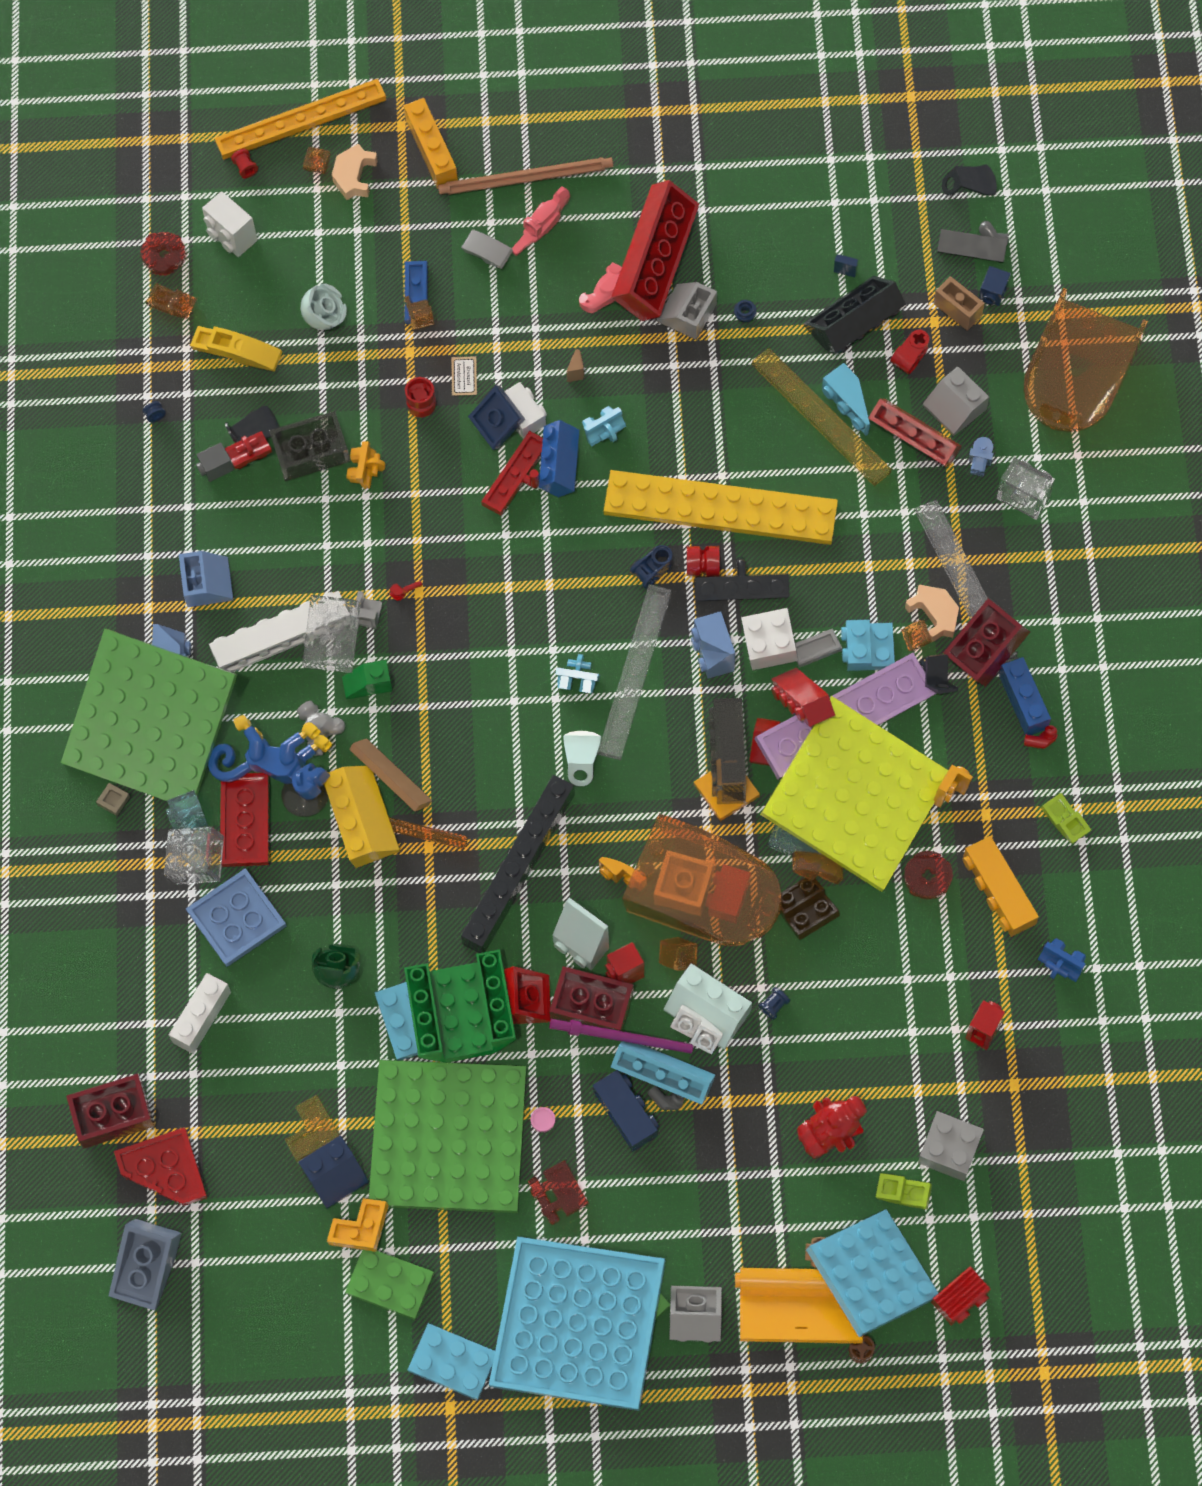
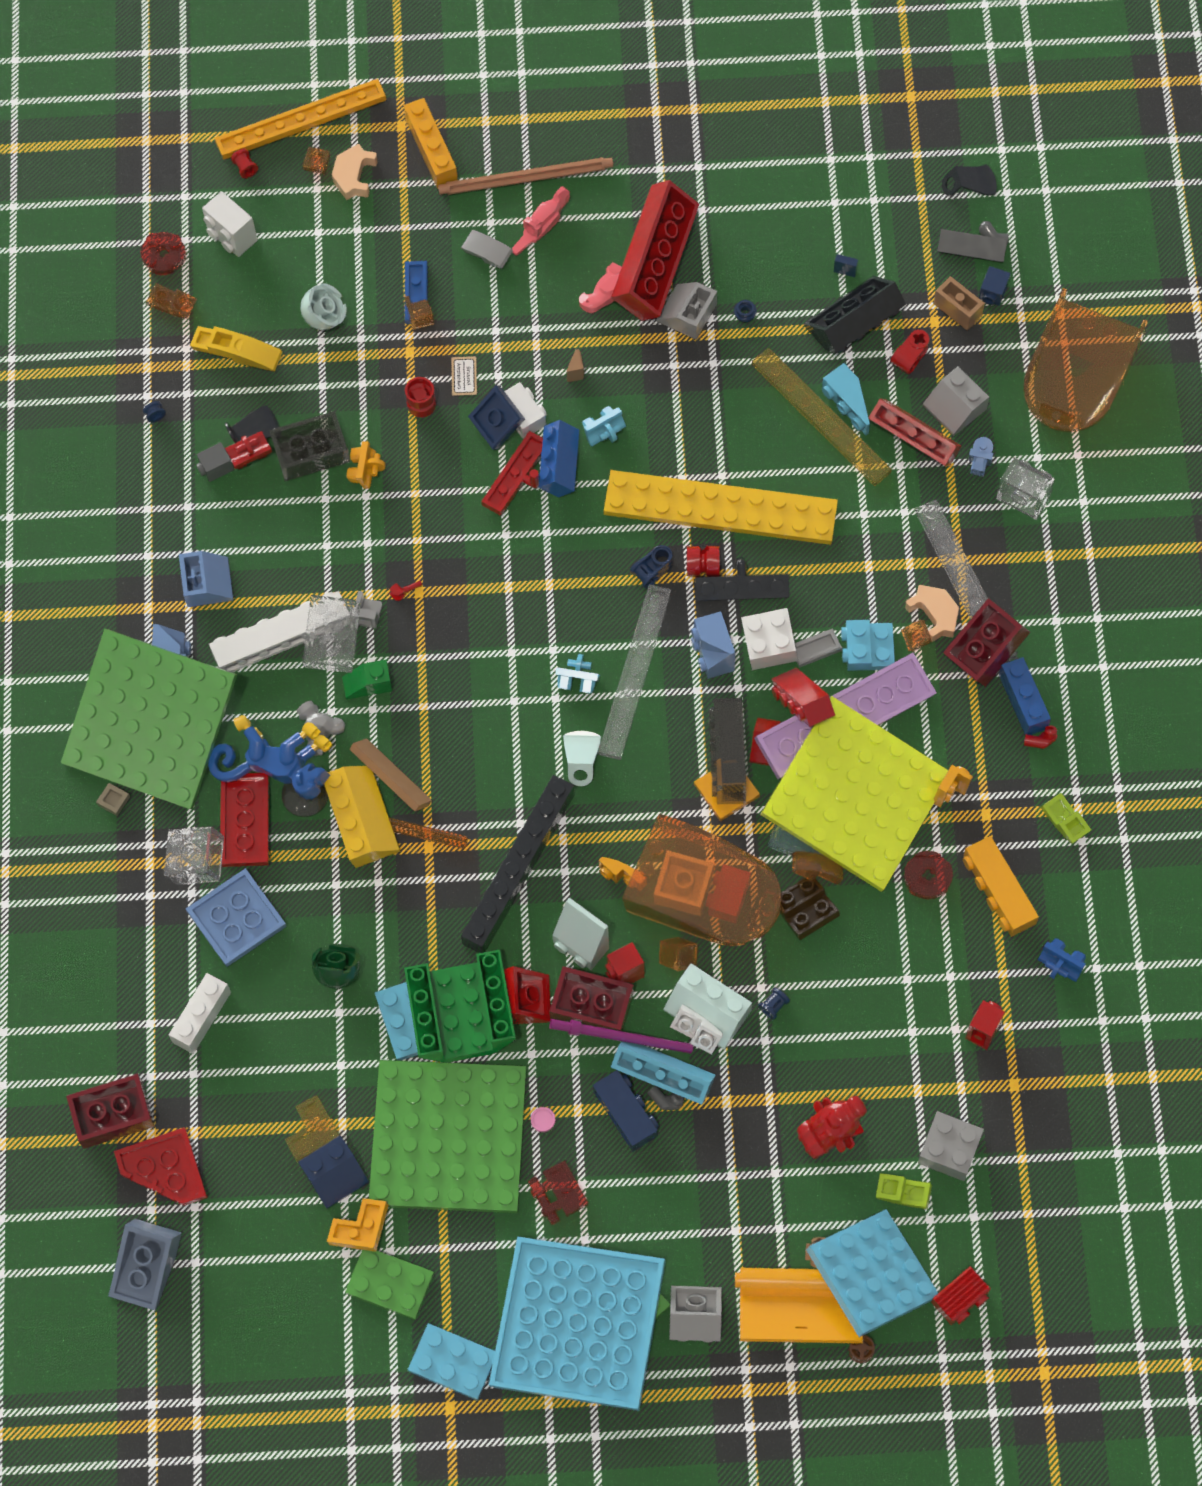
clear light blue brick [166,790,209,837] -> none
black bracket [919,654,958,694] -> none

